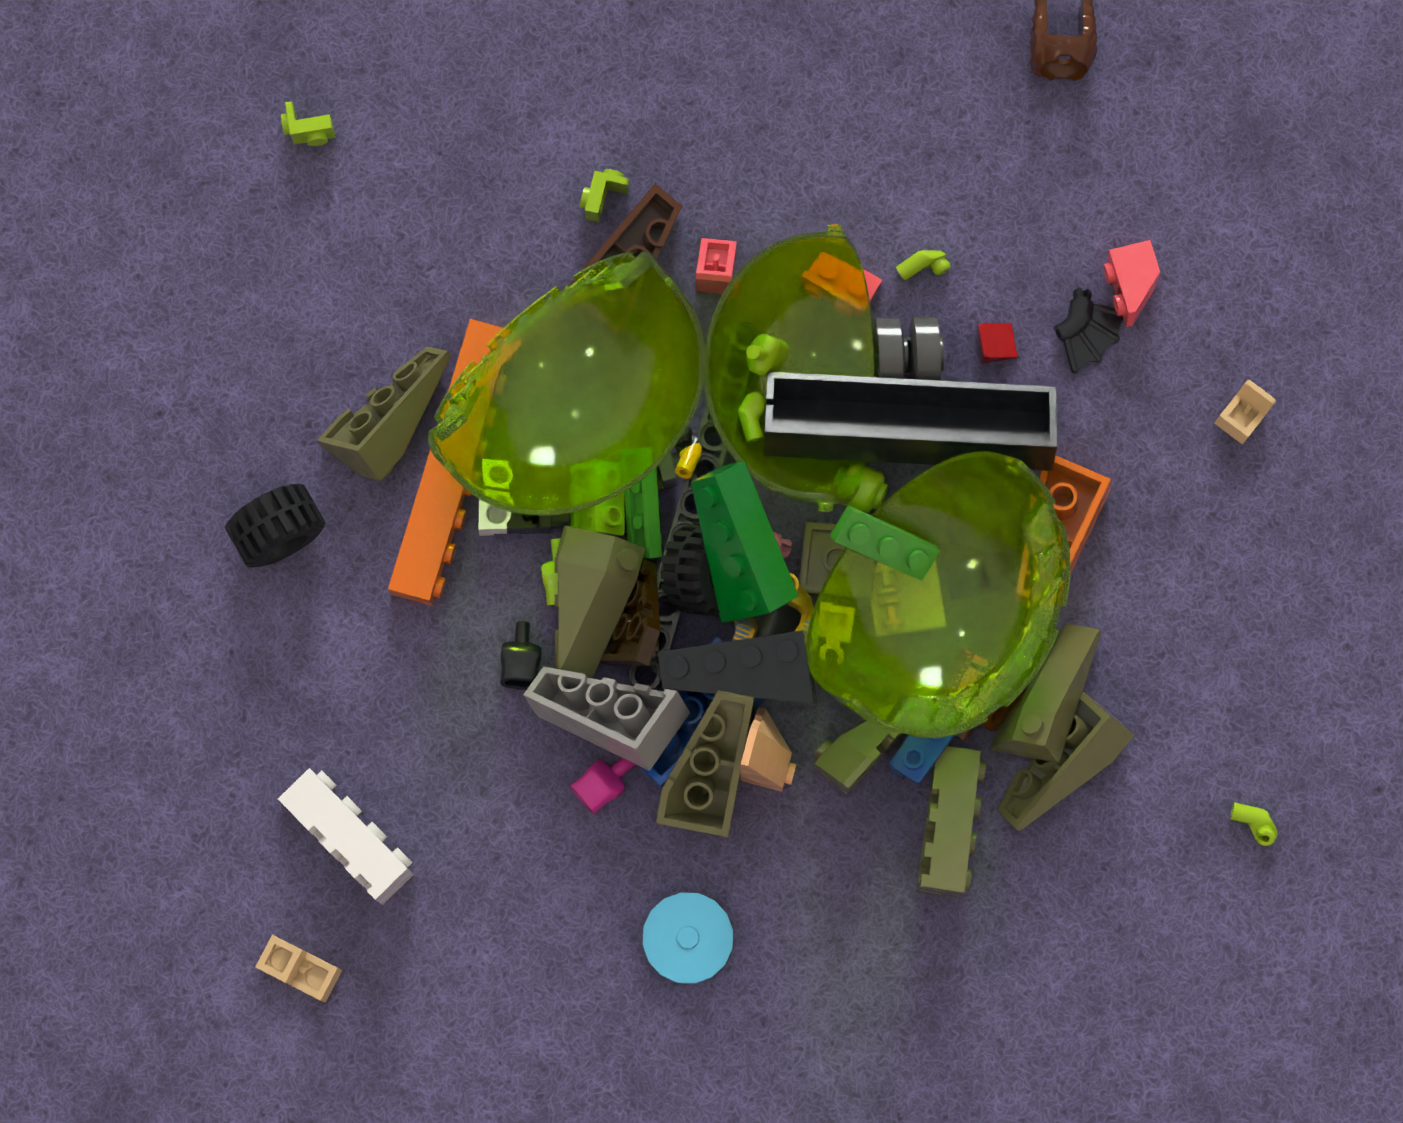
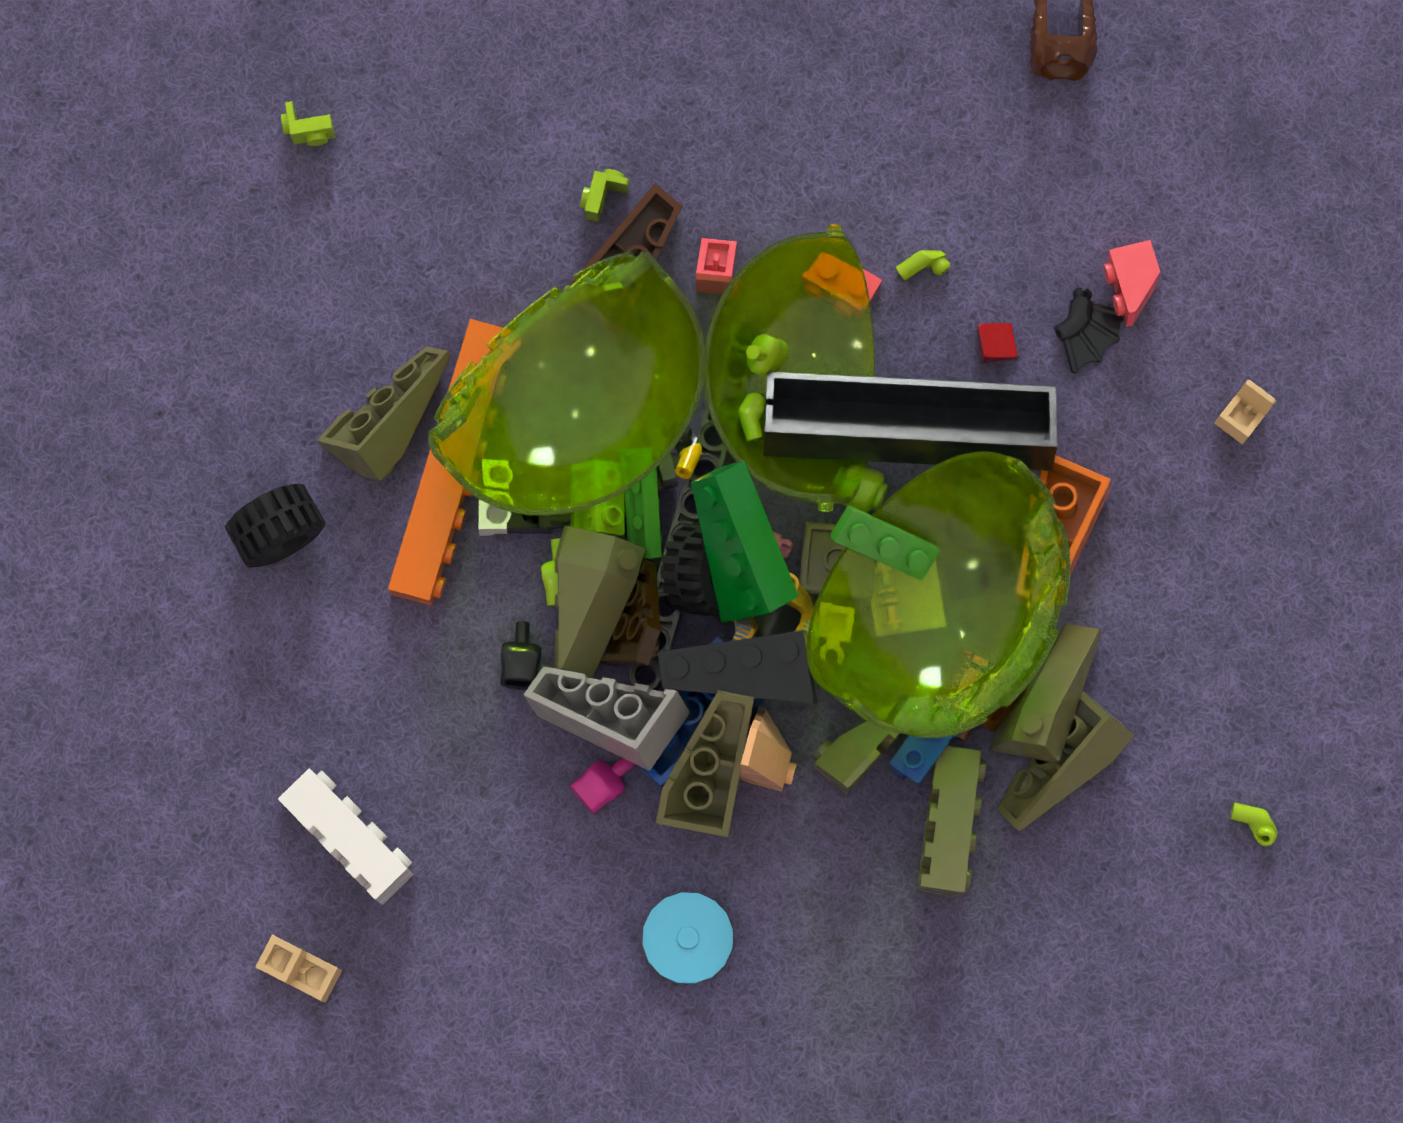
dark grey wheel [873,316,944,381] -> none

